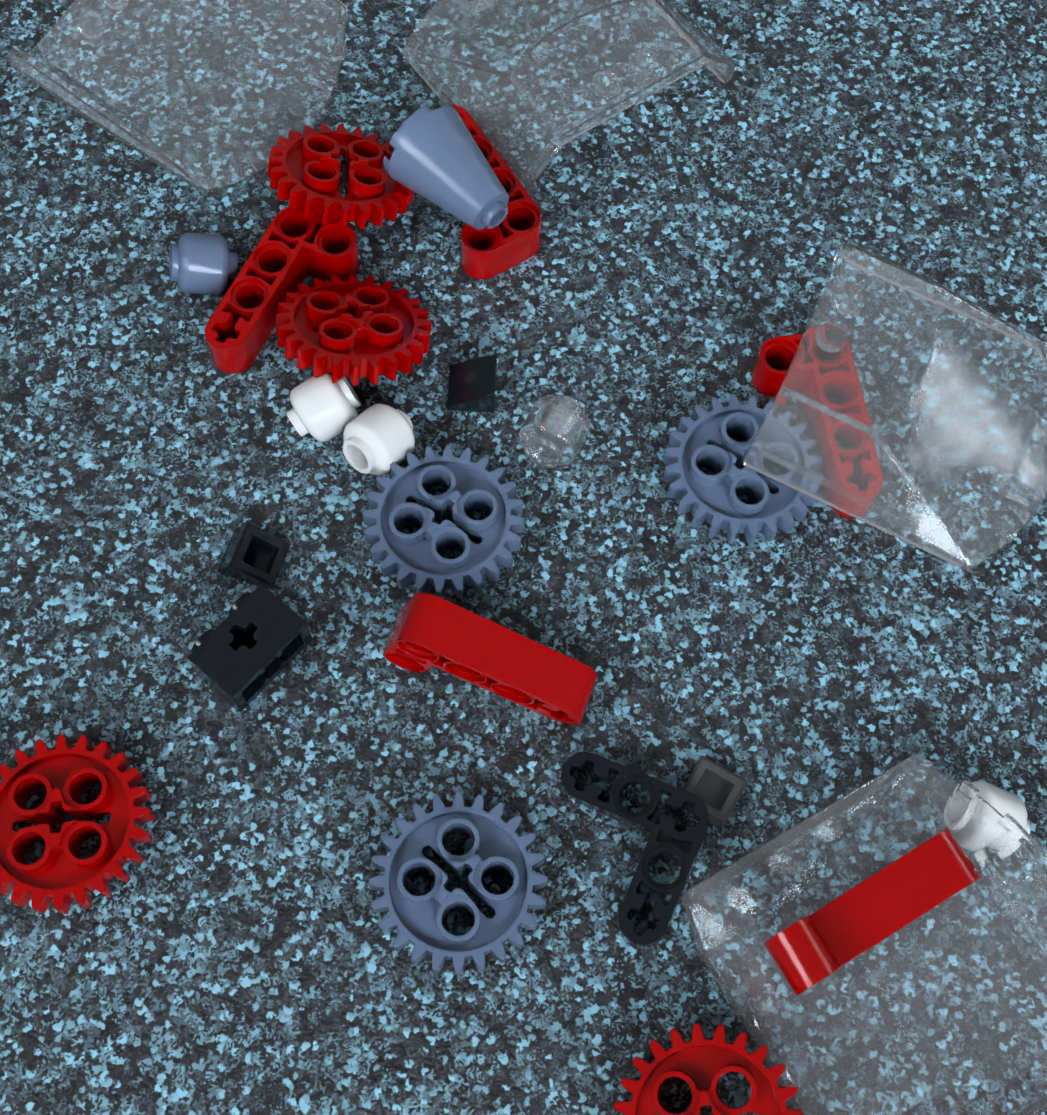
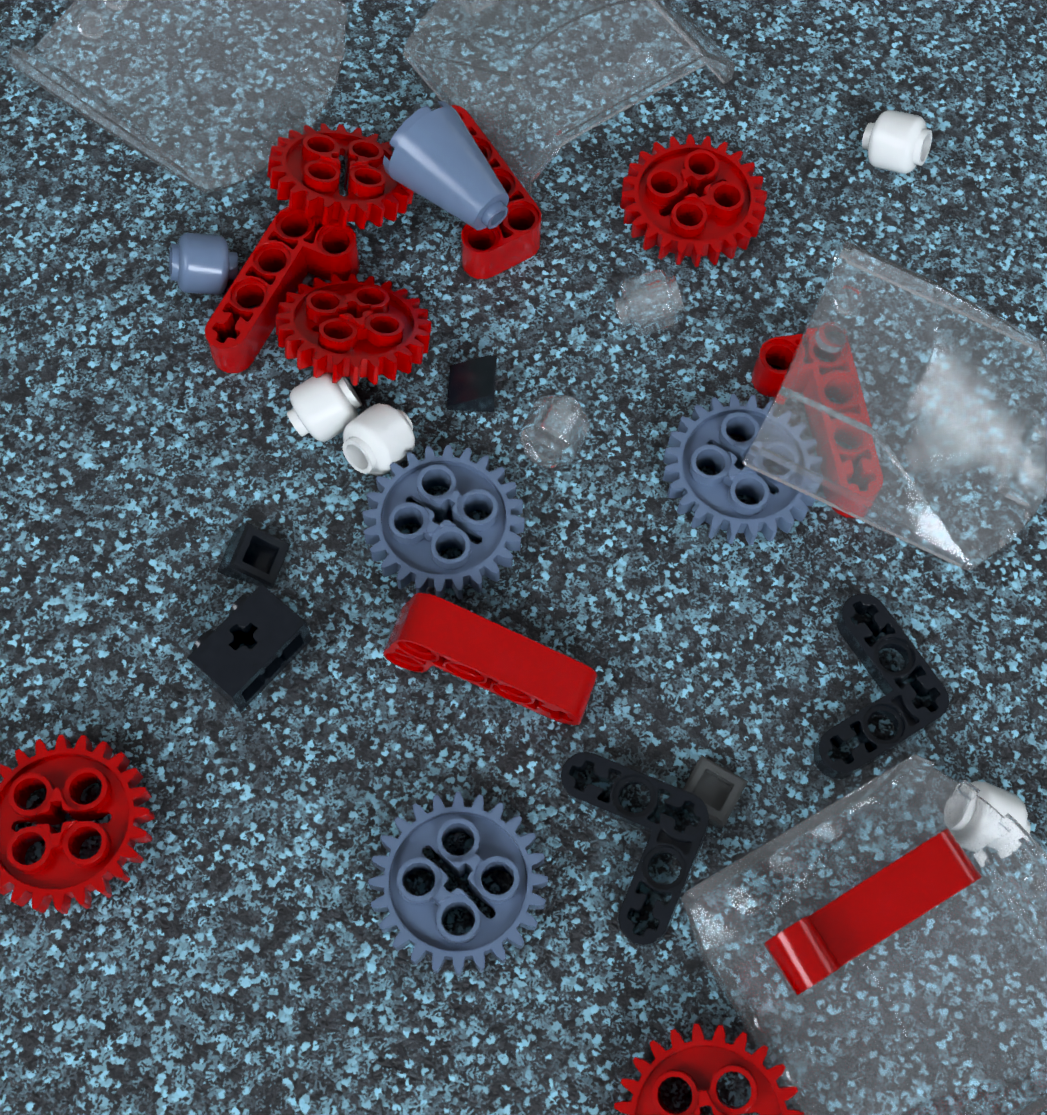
none -> clear head [614,269,685,336]
none -> red gear [620,134,767,267]
none -> black beam [813,593,949,779]
none -> white head [862,110,932,174]

